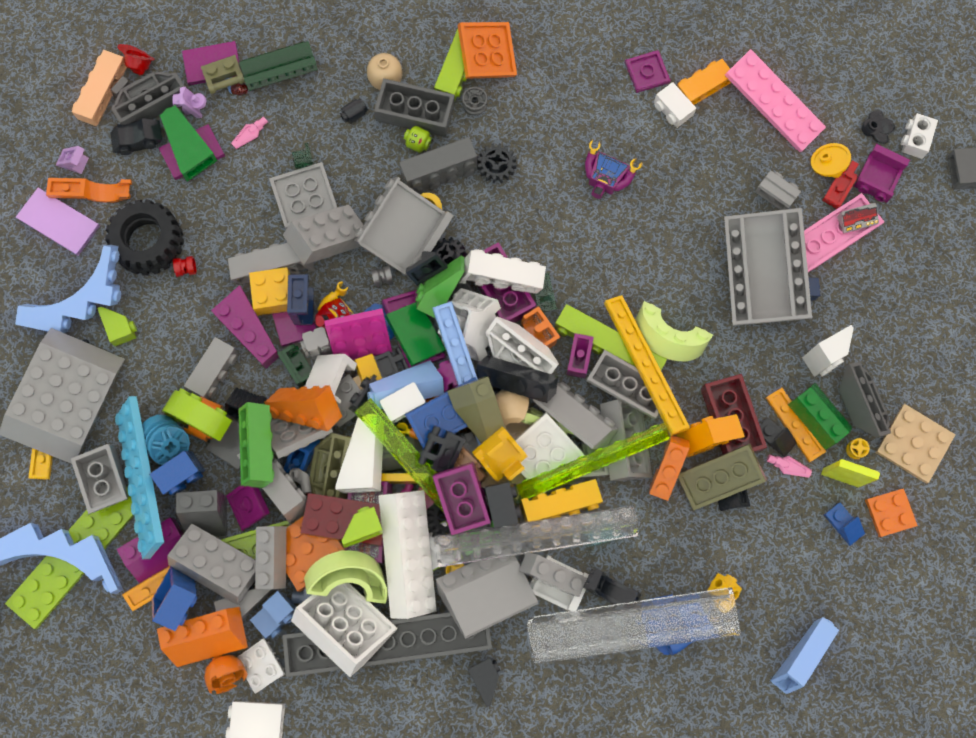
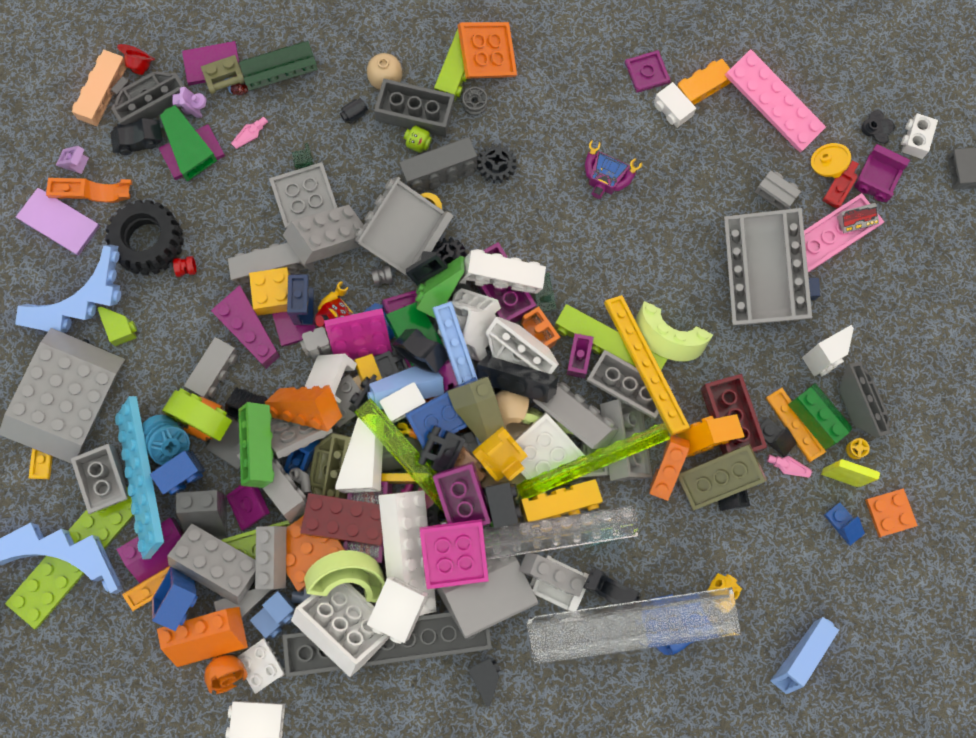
dark green hinge [277,344,312,388] -> none
lime slope [342,506,383,548] -> none
tan plate [875,404,955,484] -> none
none -> white brick [367,576,429,644]
none -> black brick [392,329,449,373]
none -> dark pink plate [419,519,489,589]

